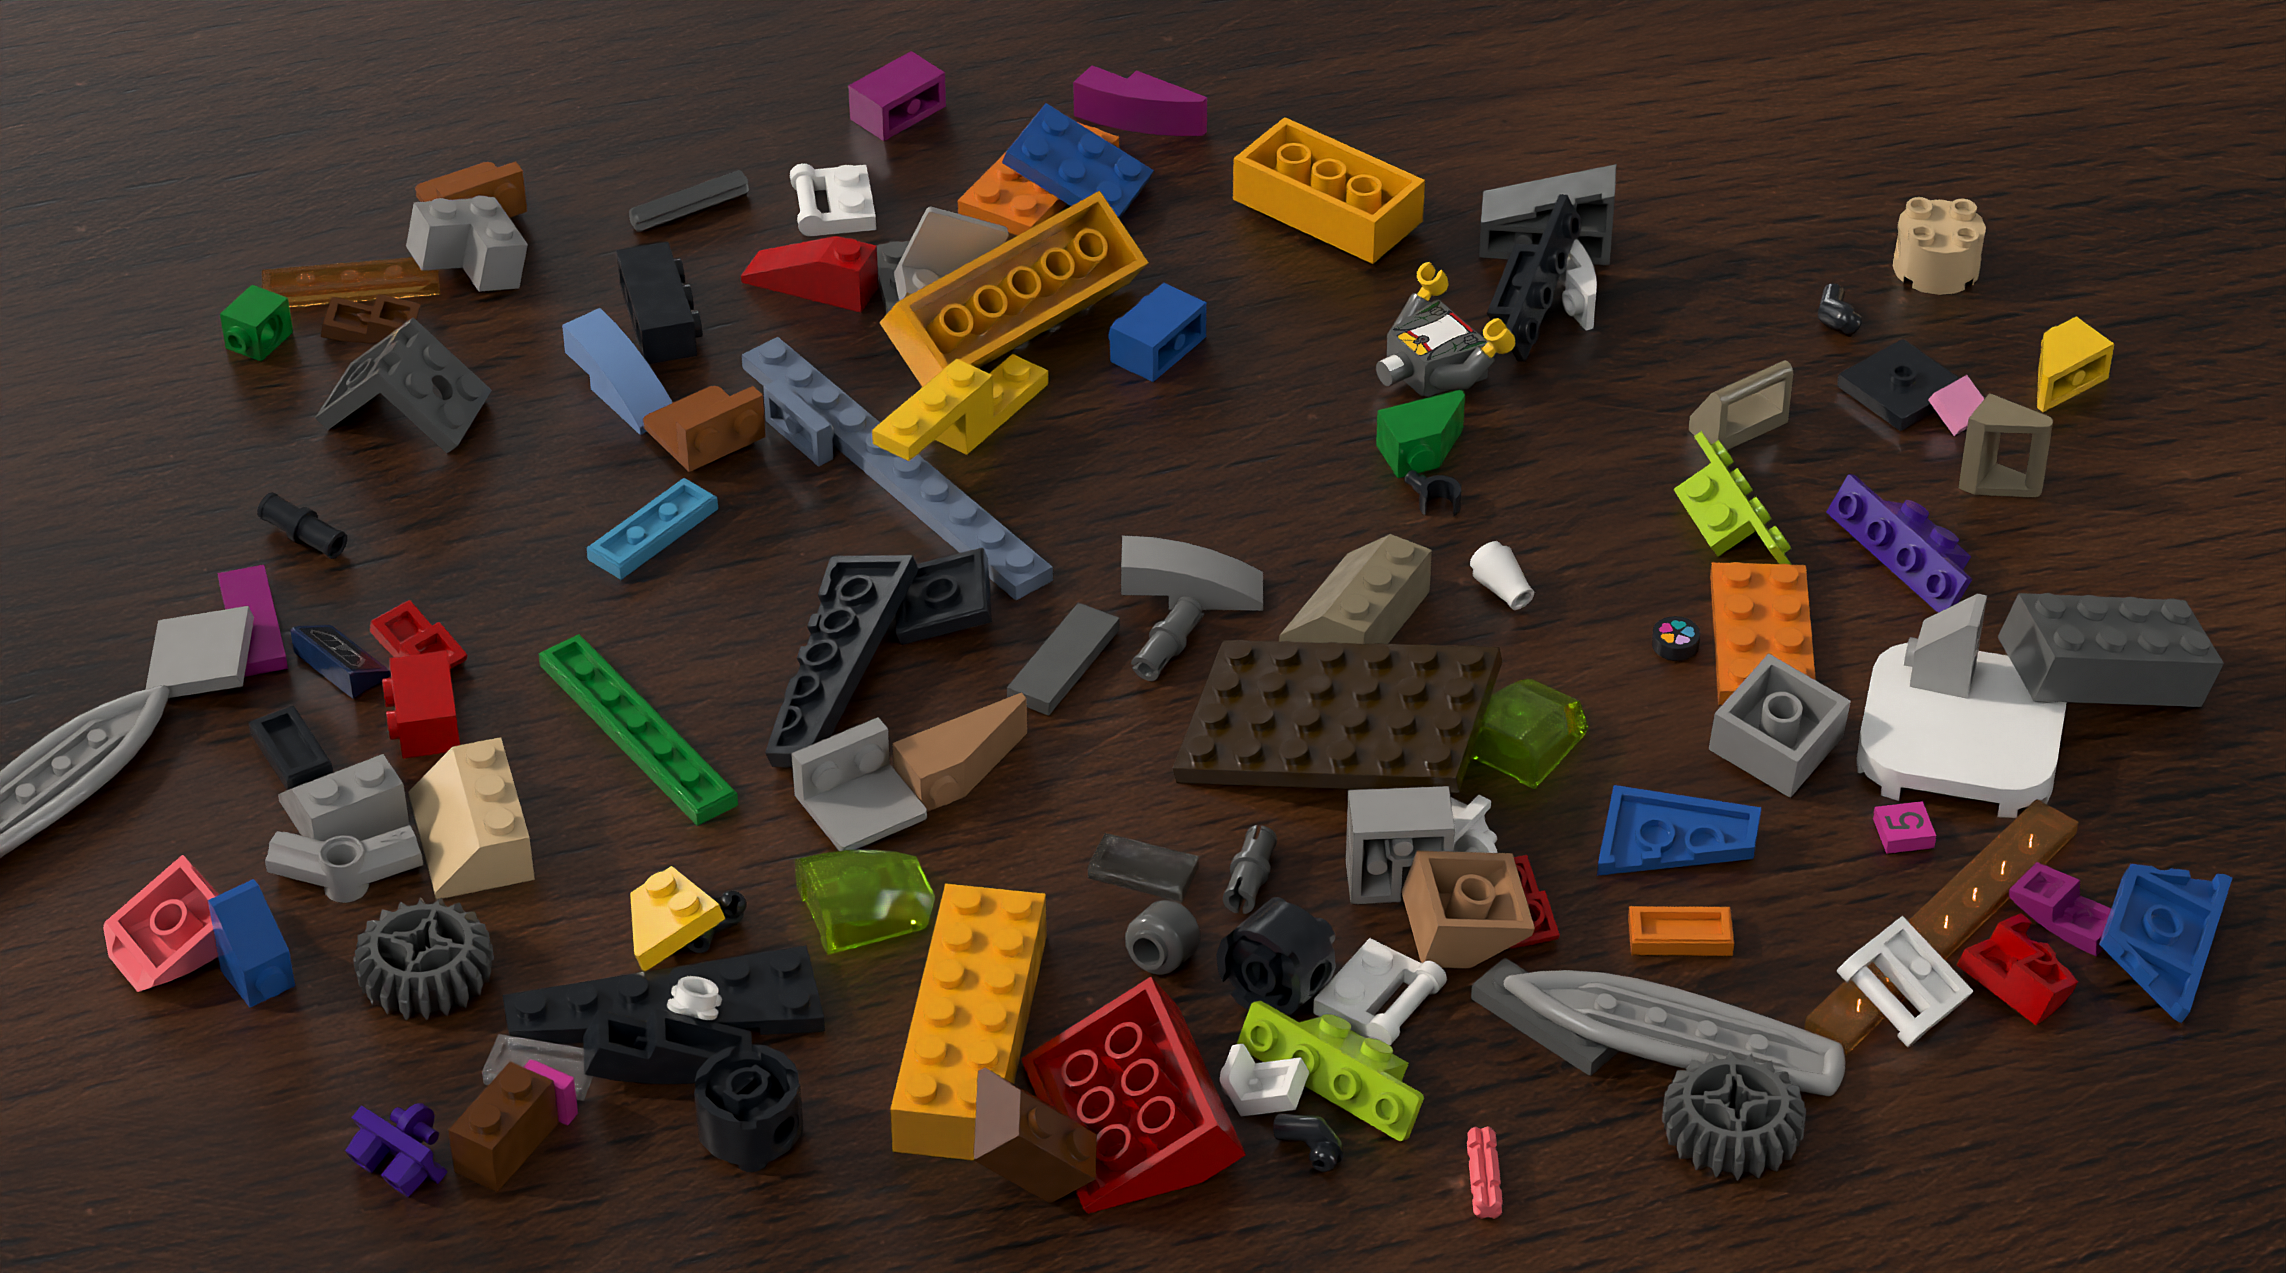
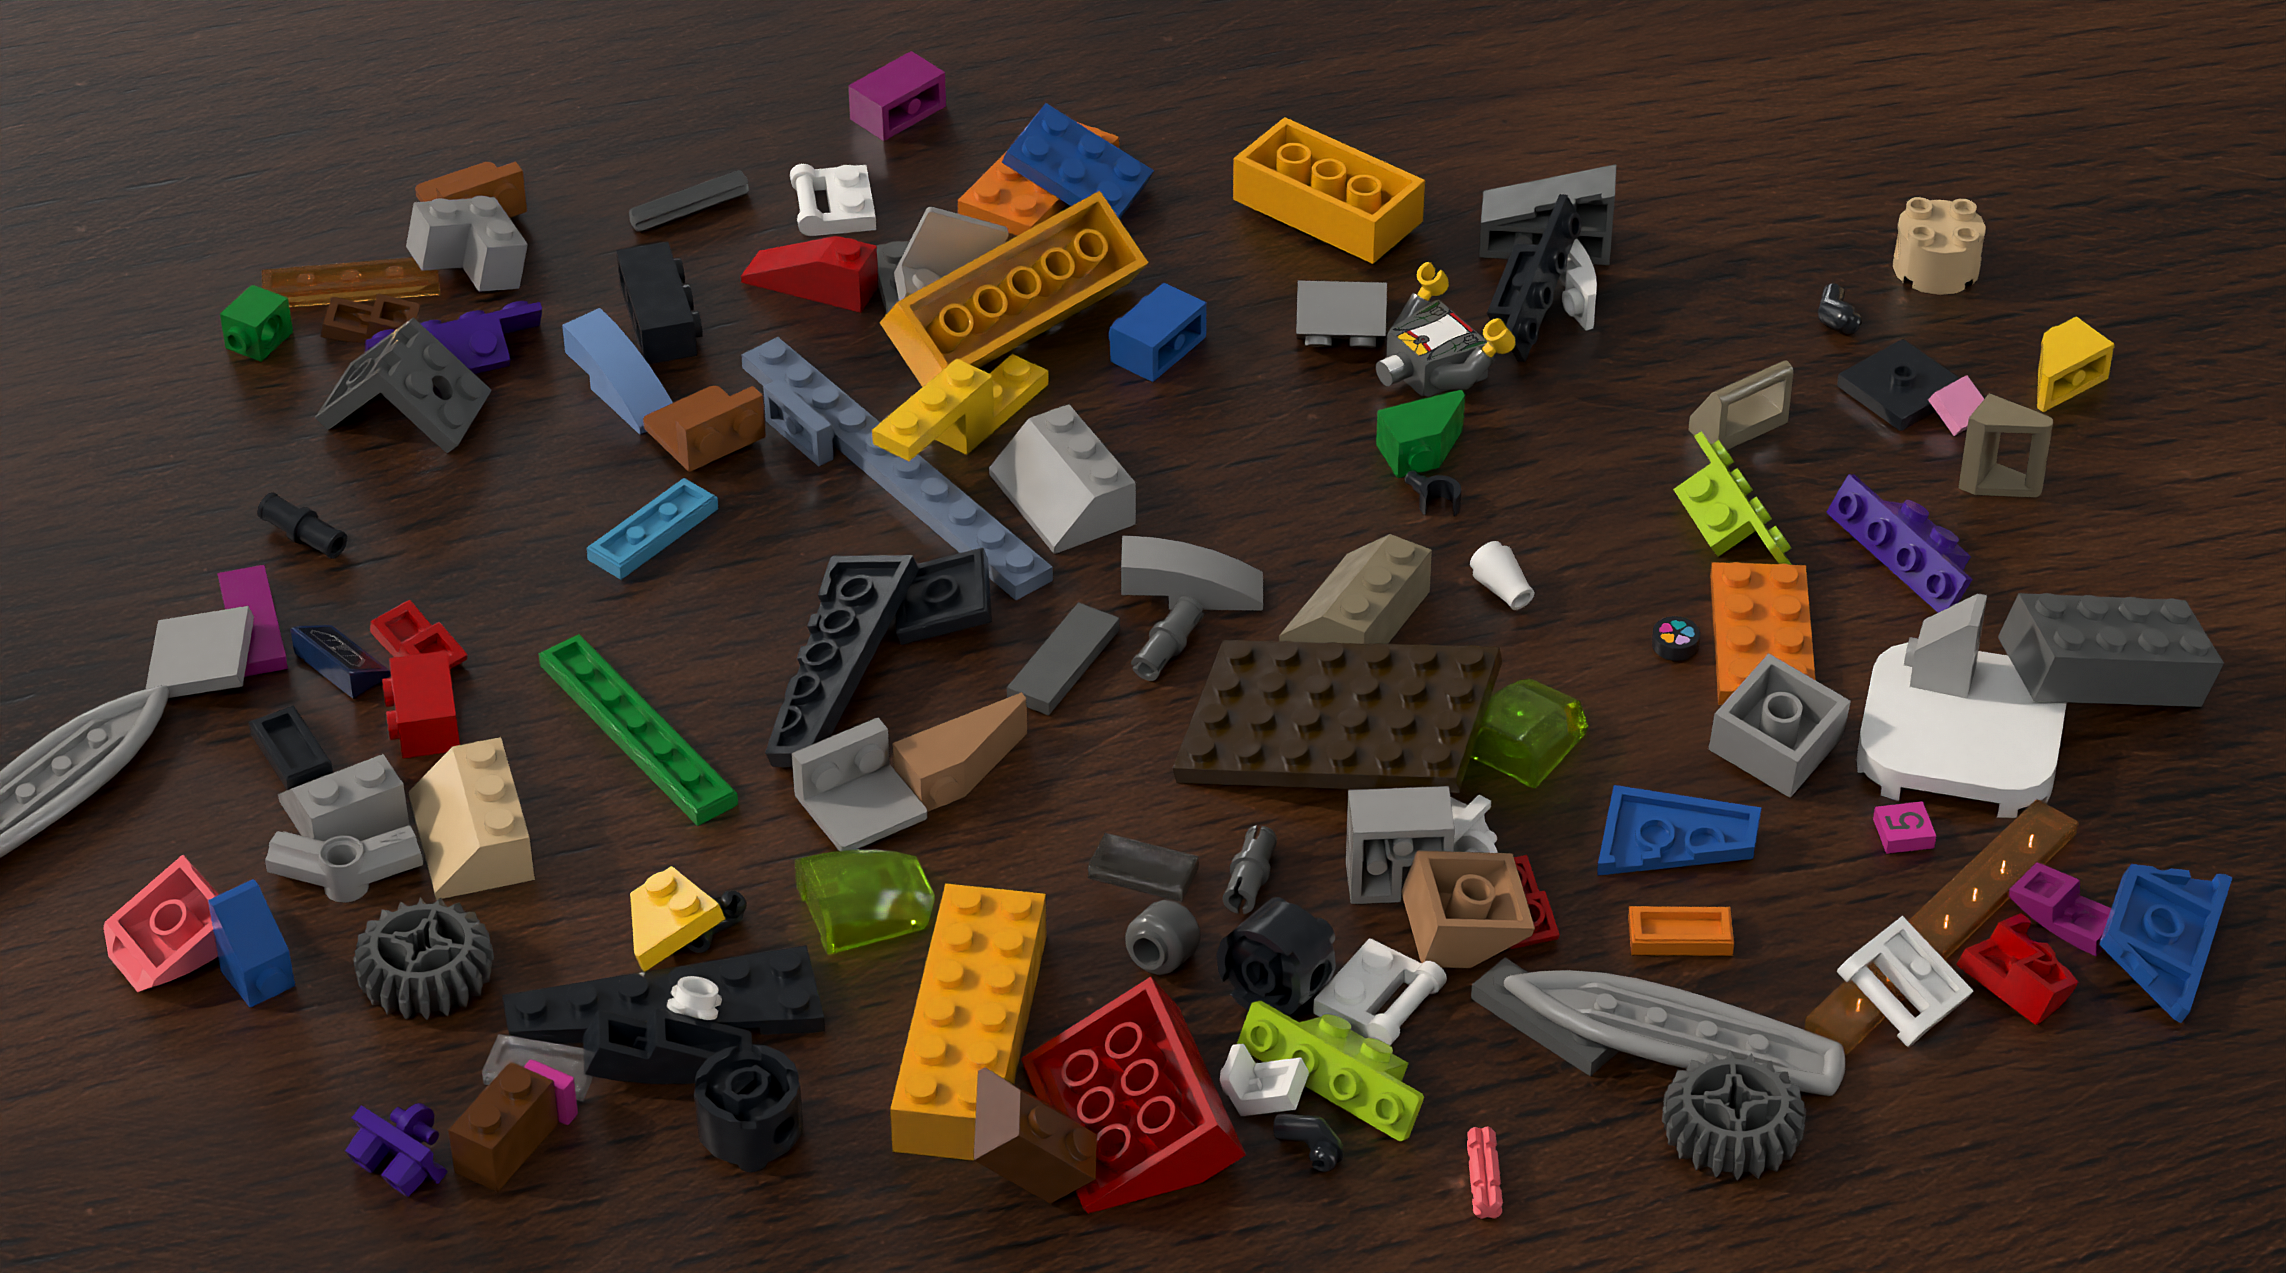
magenta slope [1073,65,1207,136] -> none
none -> dark purple bracket [365,301,542,374]
none -> light grey slope [989,404,1136,554]
none -> light grey slope [1296,280,1387,348]

